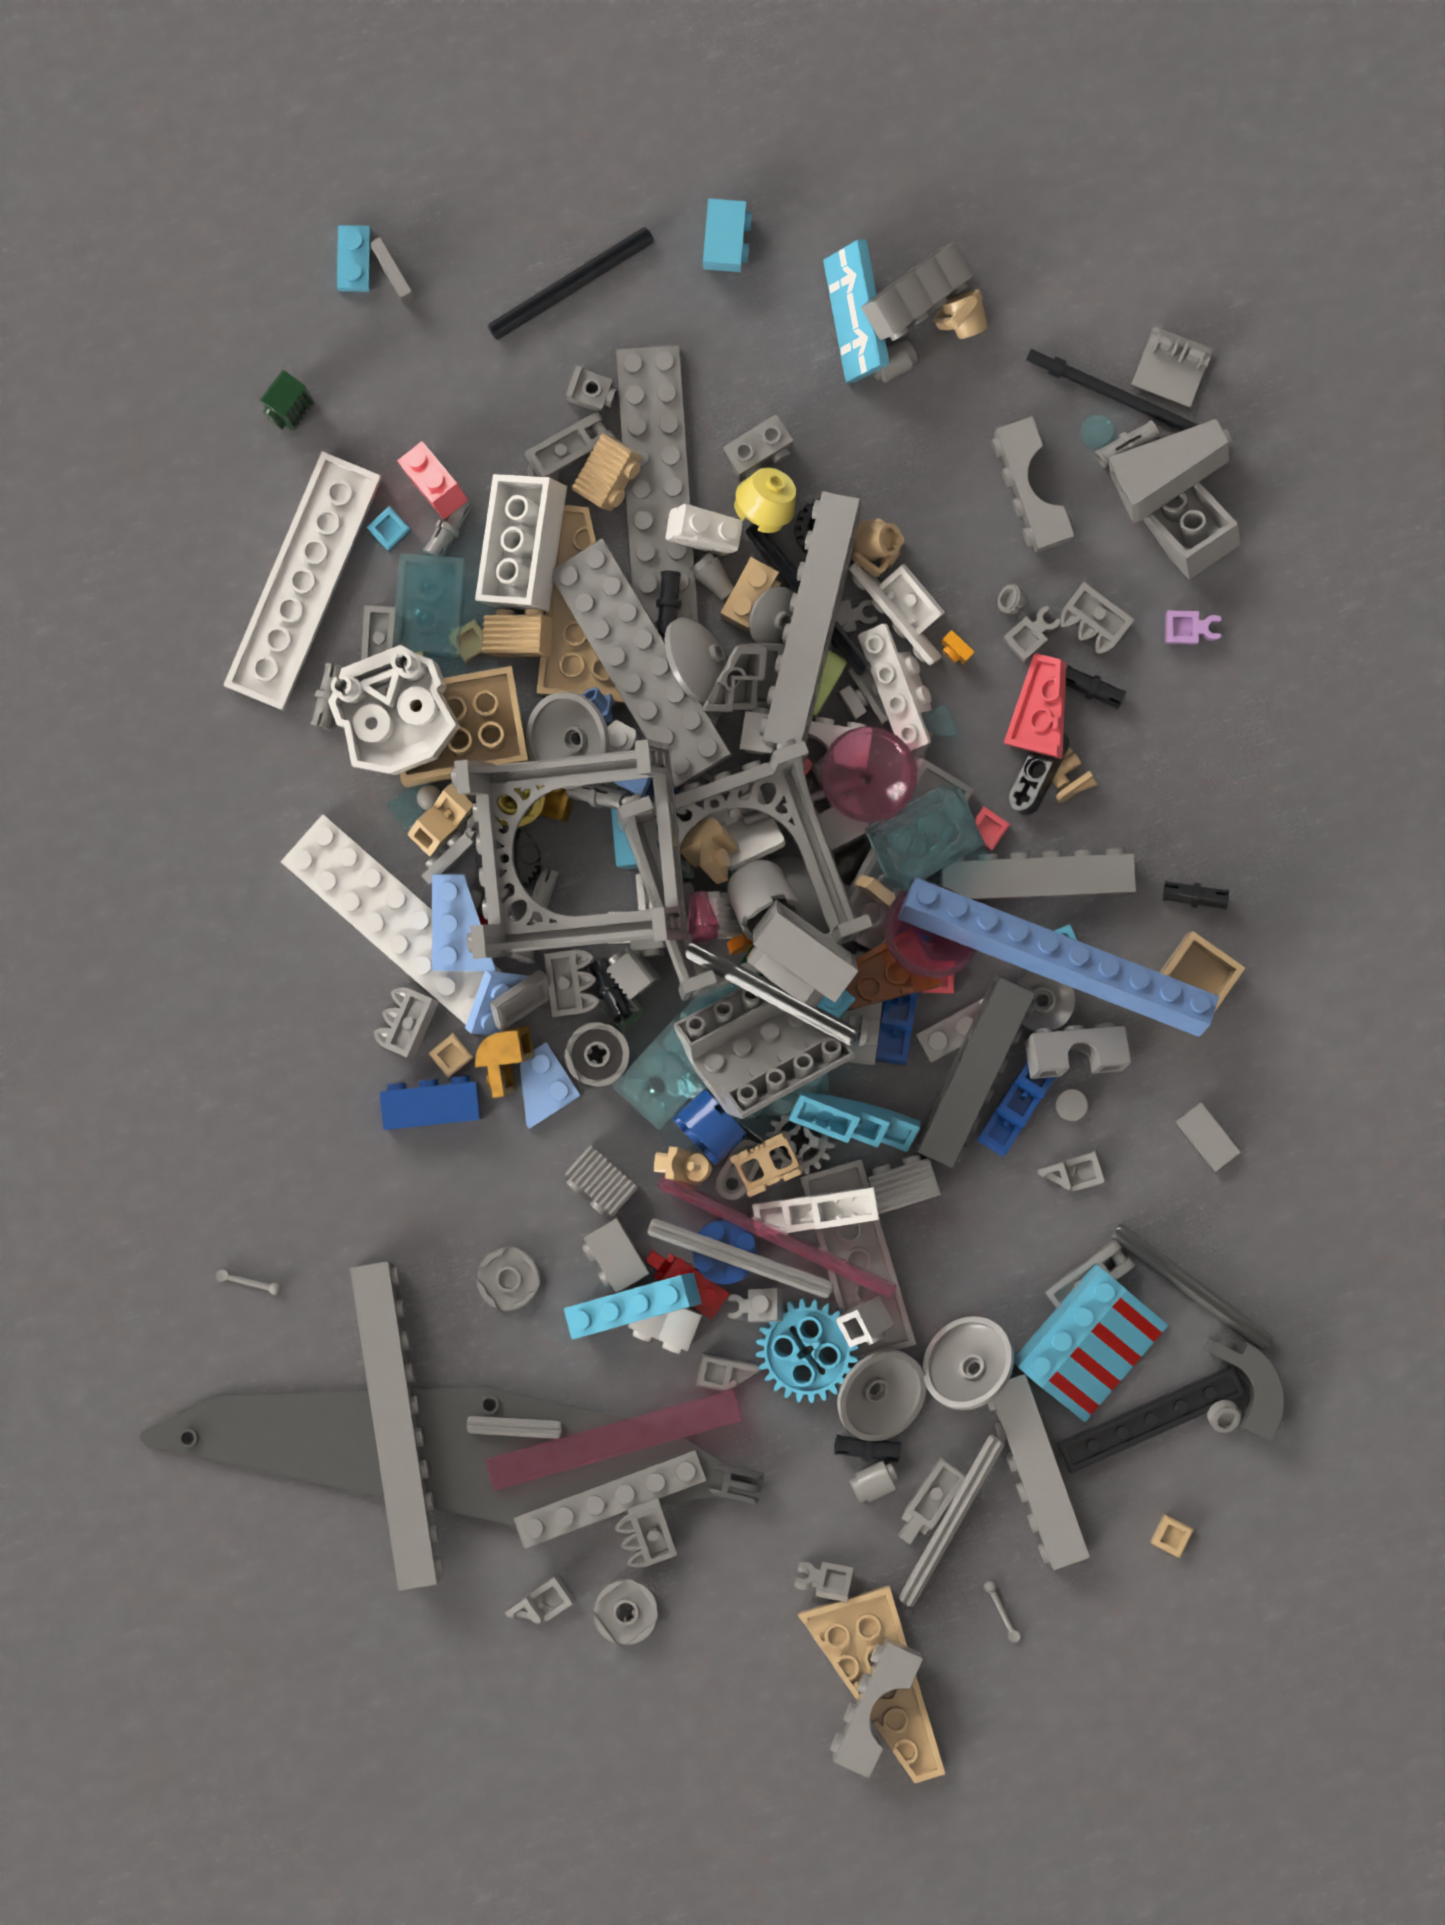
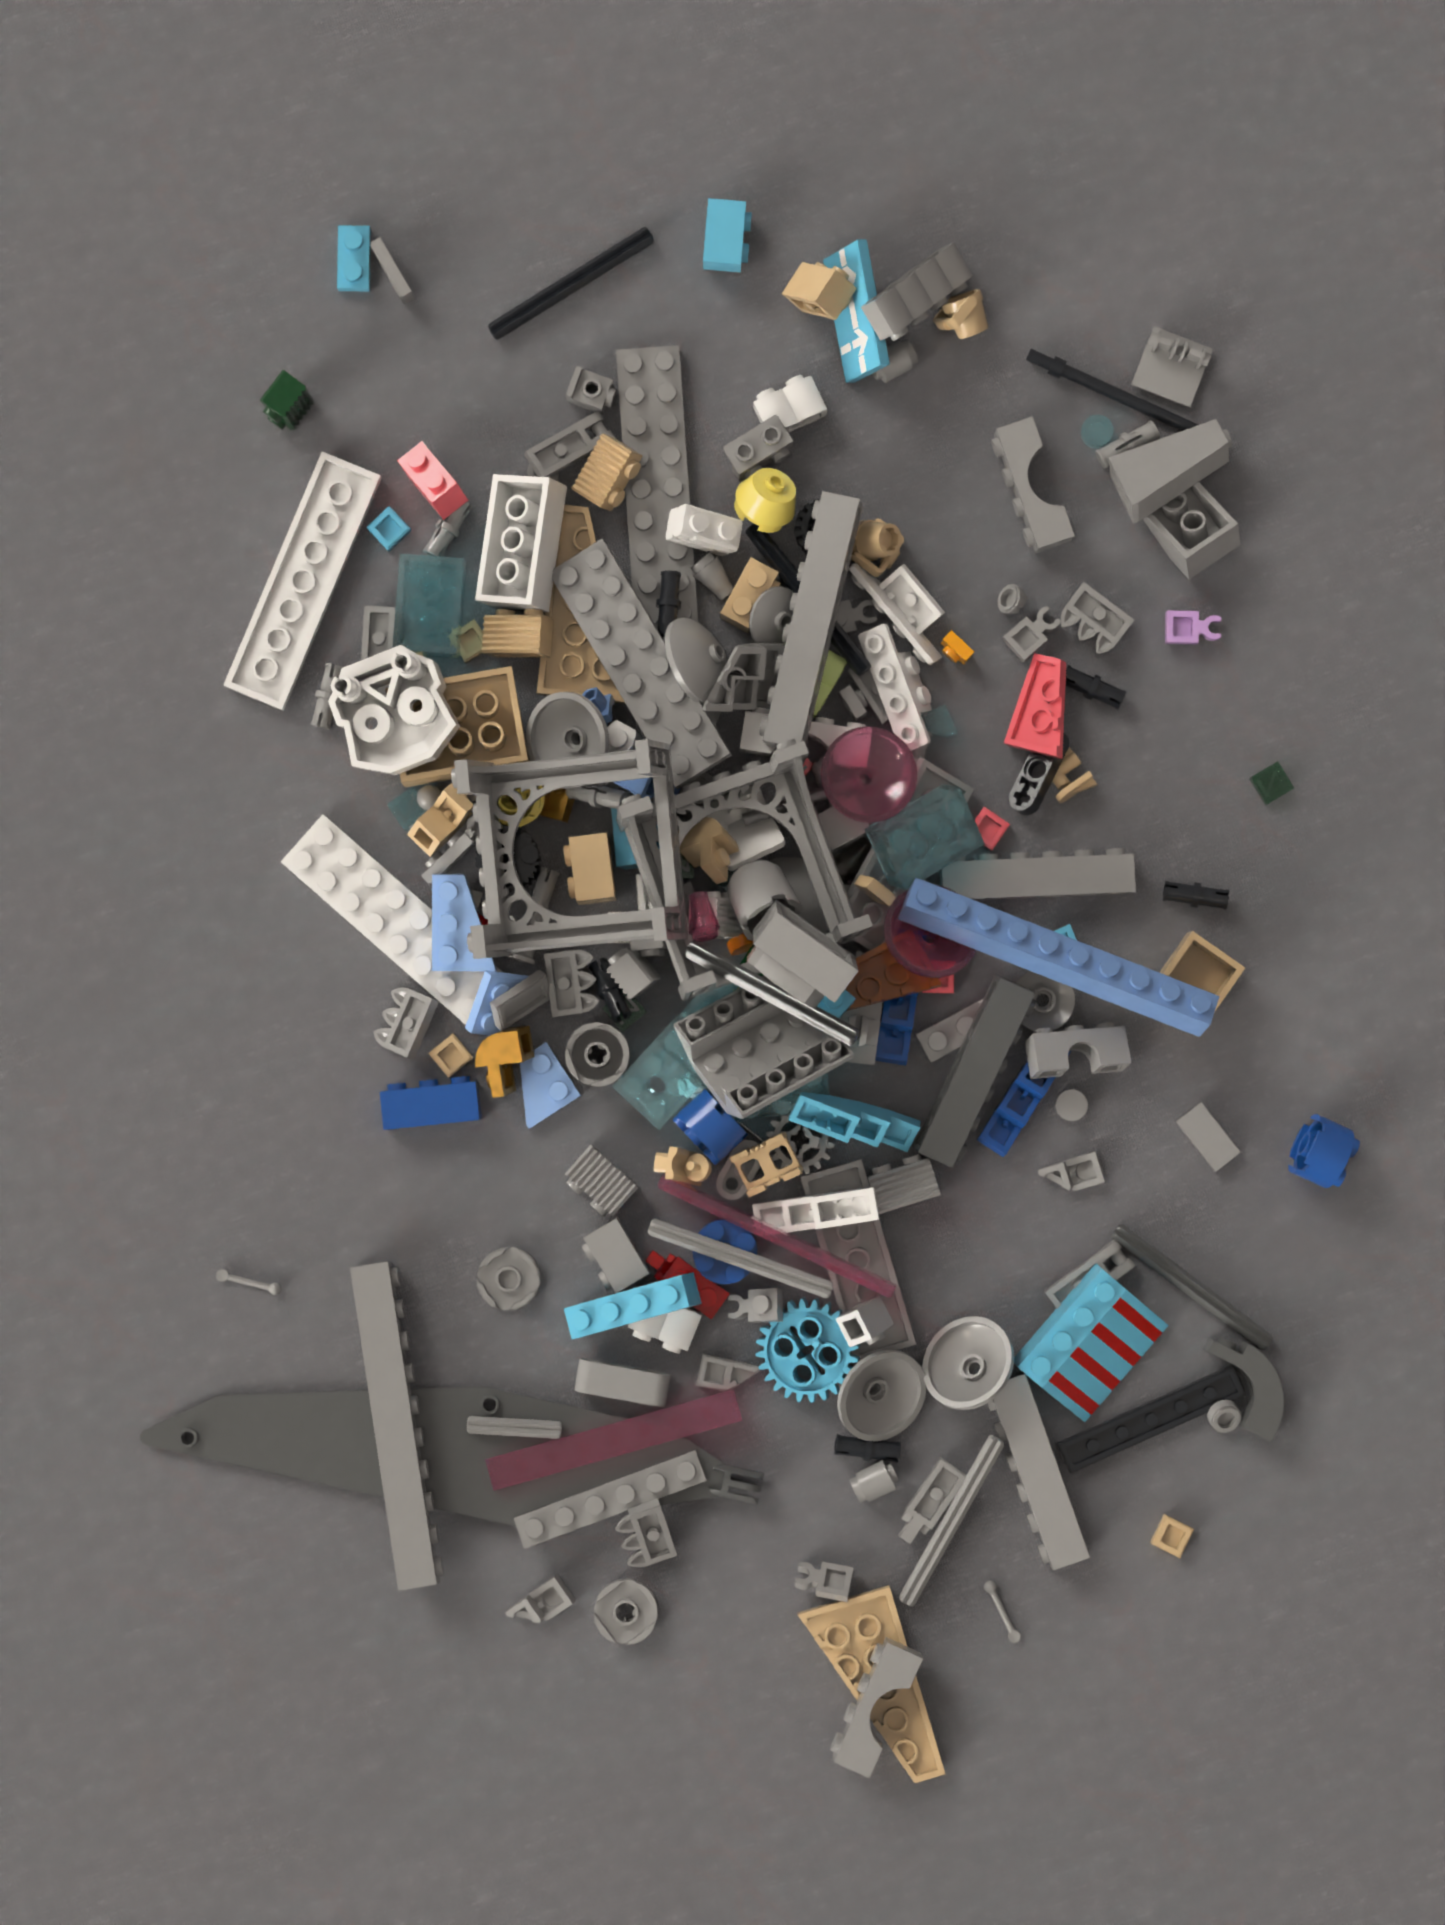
none -> tan piece [563,833,617,905]
none -> light grey beam [574,1358,671,1407]
none -> white brick [753,375,827,433]
none -> tan brick [782,262,857,320]
none -> clear green tile [1249,761,1294,805]
none -> blue brick [1288,1114,1360,1188]

